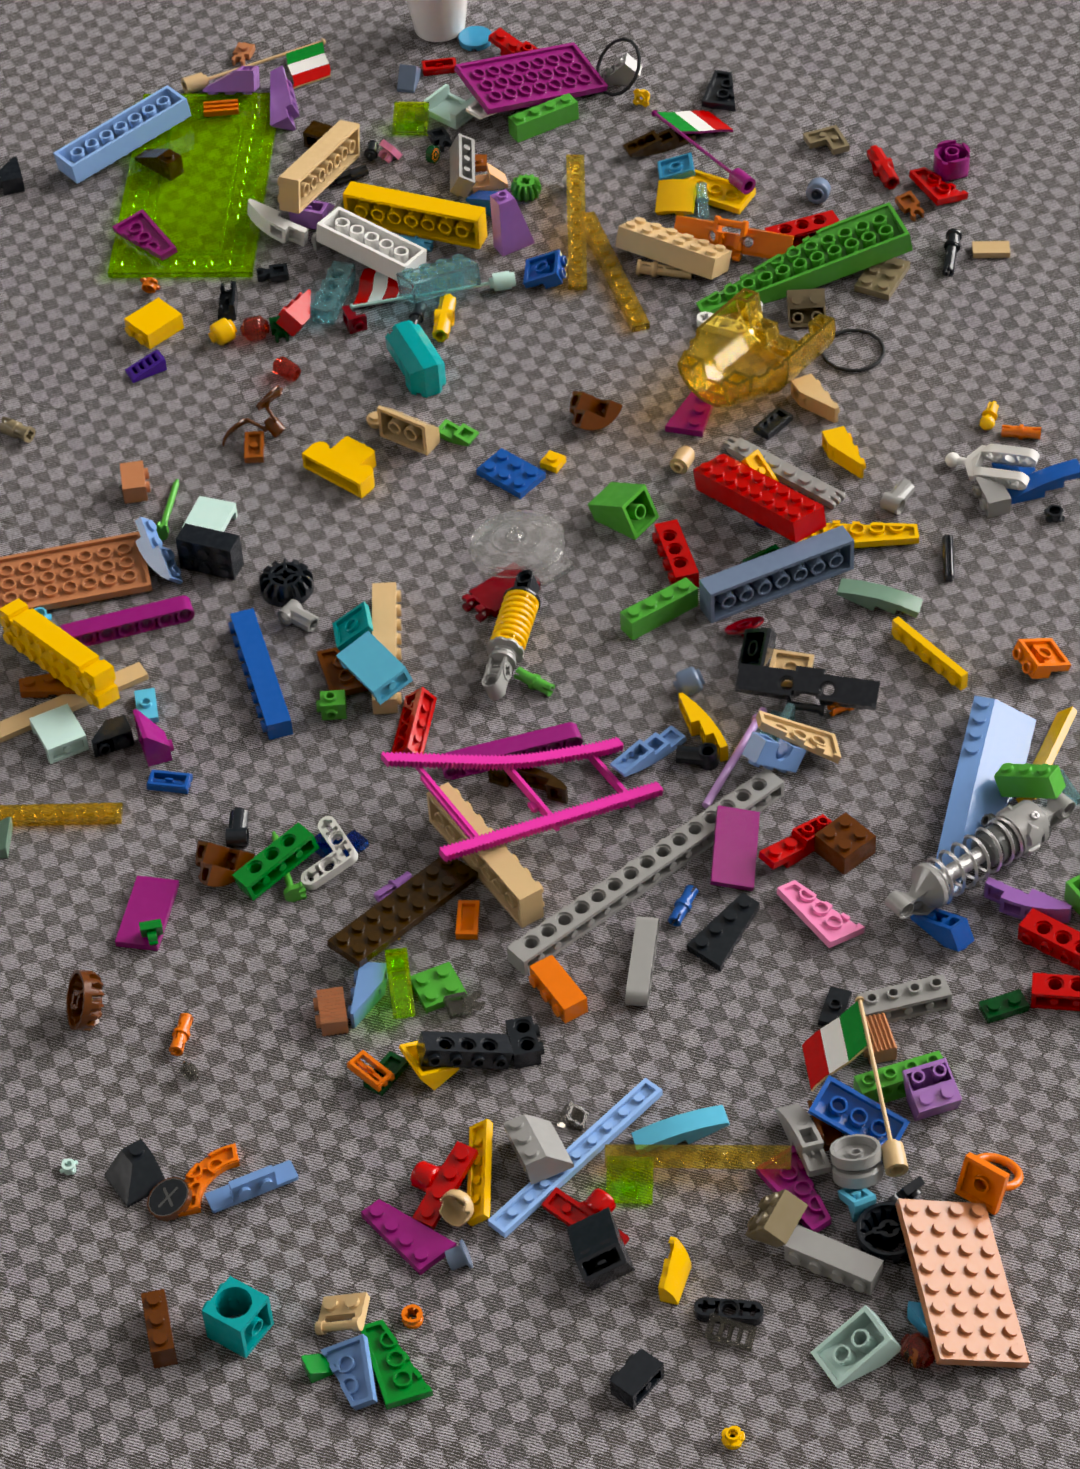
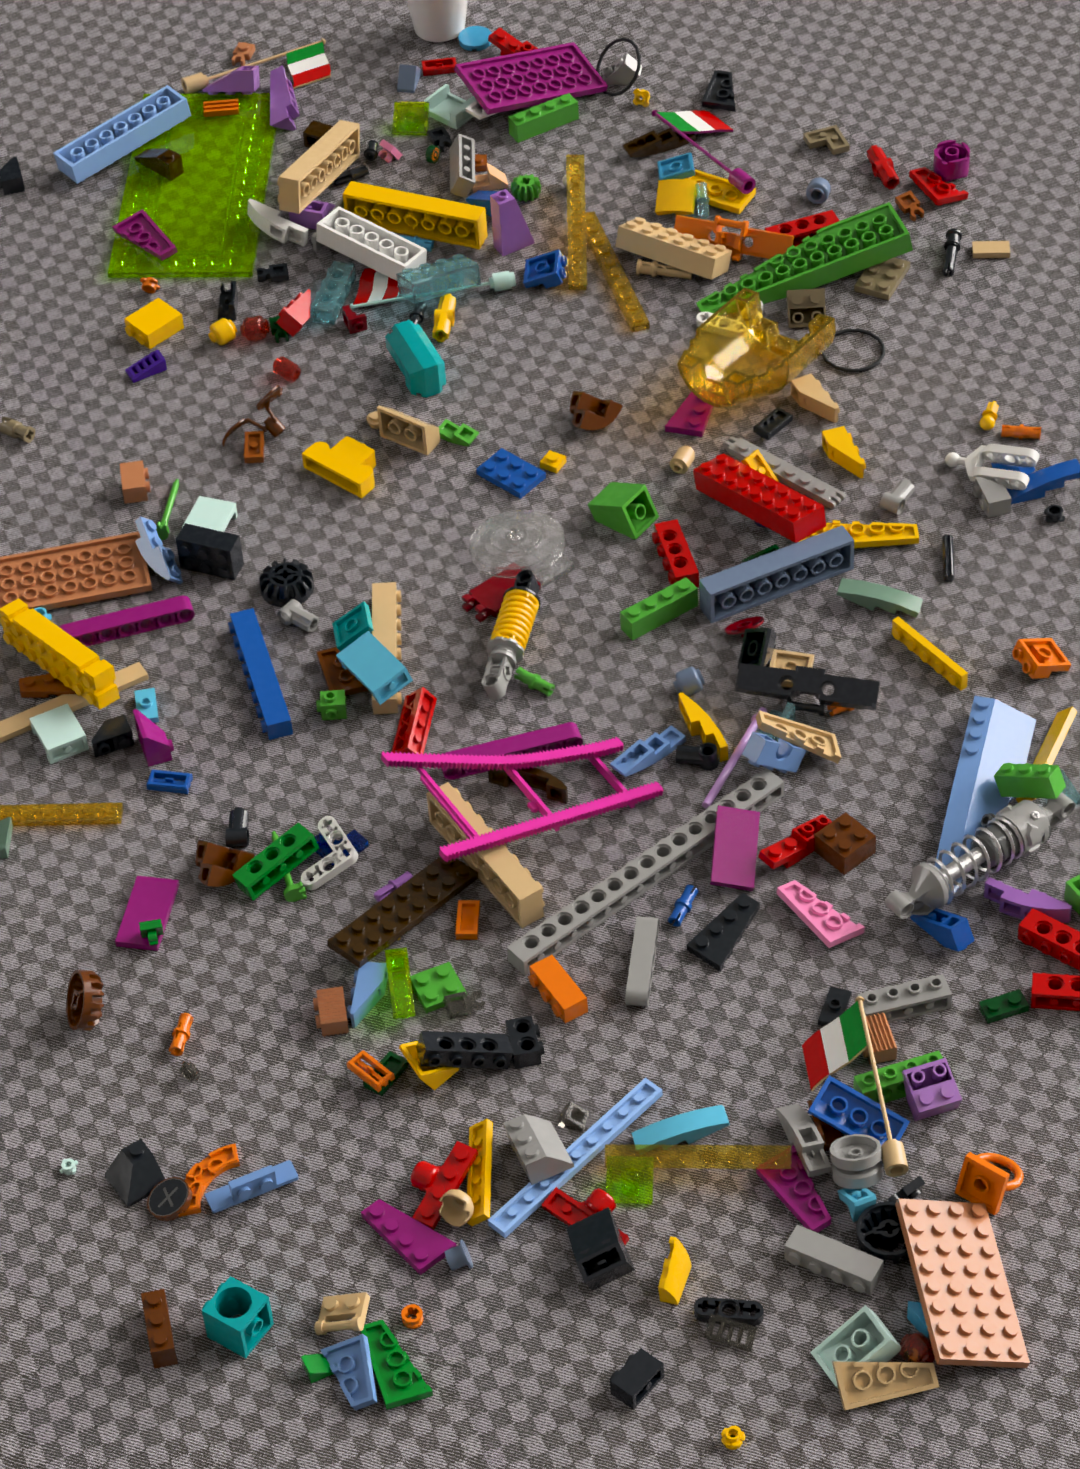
dark tan slope [745,1189,808,1248] -> none
none -> tan wing [832,1361,939,1410]

